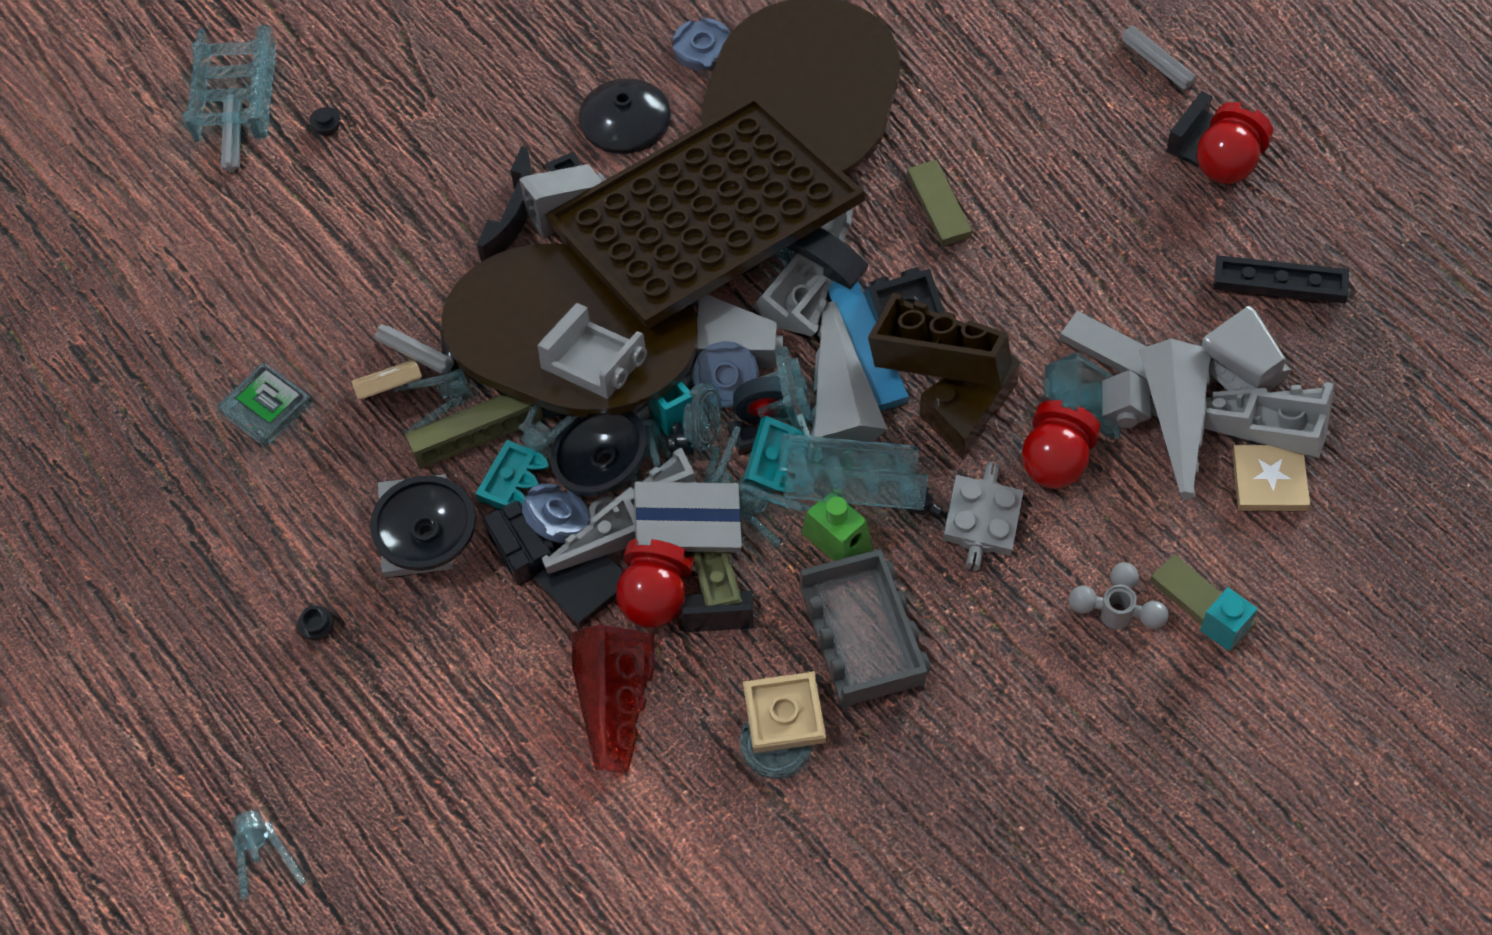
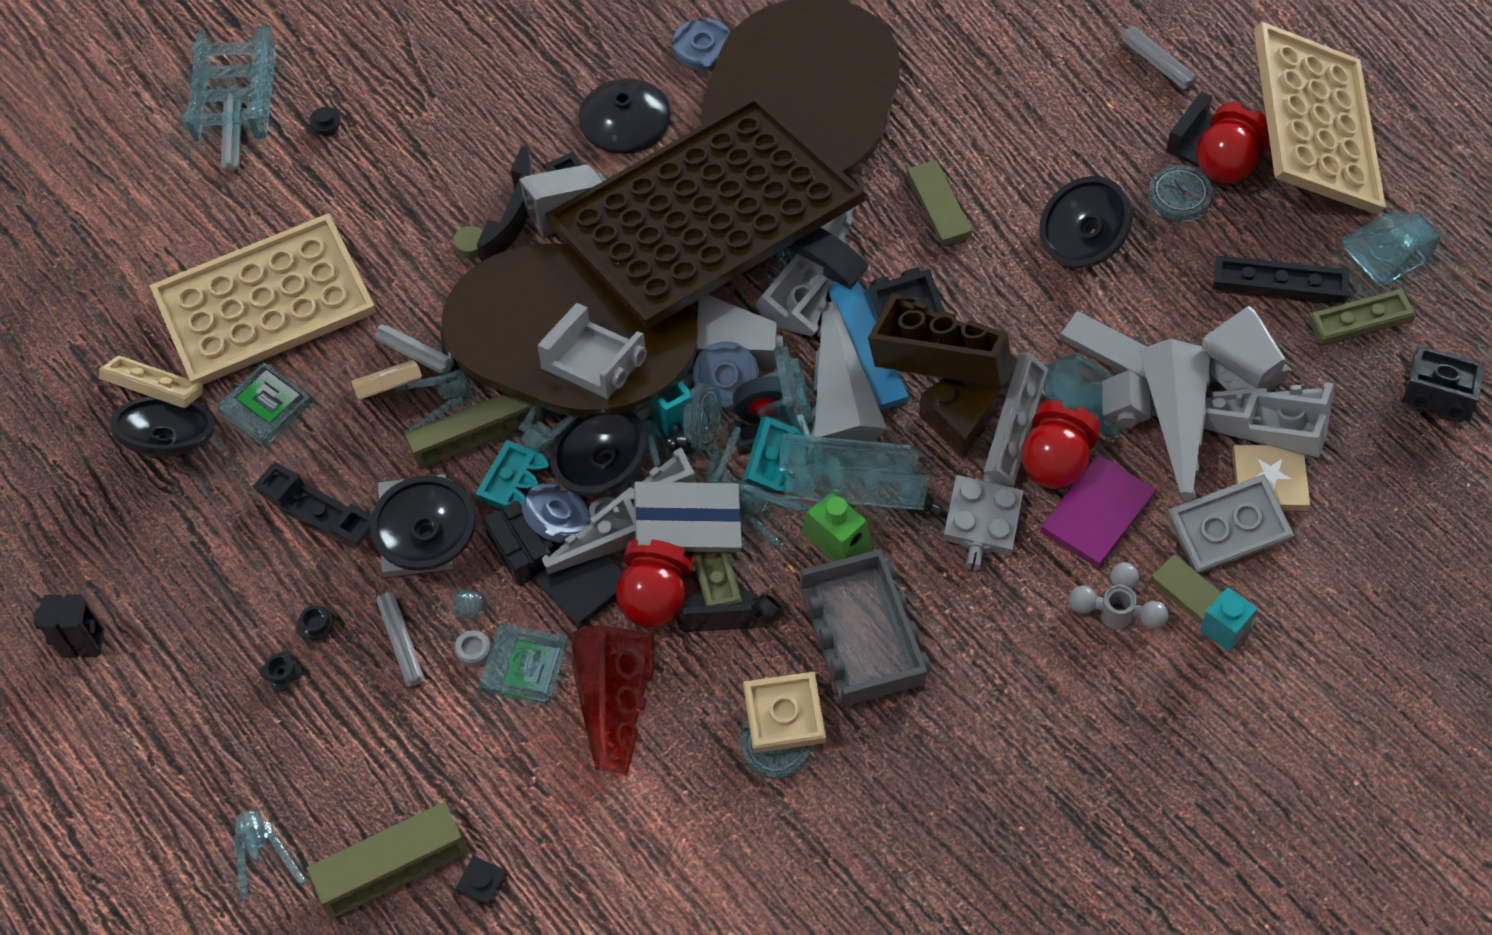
none -> black brick [34,594,105,658]
none -> tan tile [99,356,203,408]
none -> black dish [110,396,215,457]
none -> tan plate [149,213,377,385]
none -> black slope [253,461,371,547]
none -> black plate [260,652,303,692]
none -> olive brick [306,801,469,920]
none -> light grey axle [376,592,425,687]
none -> clear light blue piece [452,589,487,619]
none -> olive tile [454,226,483,258]
none -> light grey tile [454,630,491,668]
none -> black plate [455,856,508,908]
none -> clear light blue tile [479,623,569,705]
none -> black hinge [753,592,784,624]
none -> light grey tile [984,352,1049,487]
none -> black dish [1039,176,1133,268]
none -> magenta tile [1040,454,1157,569]
none -> clear light blue tile [1148,165,1213,222]
none -> light grey tile [1167,474,1294,574]
none -> tan plate [1254,21,1386,215]
none -> olive tile [1308,288,1416,346]
none -> clear light blue slope [1339,211,1441,287]
none -> black plate [1402,345,1485,422]

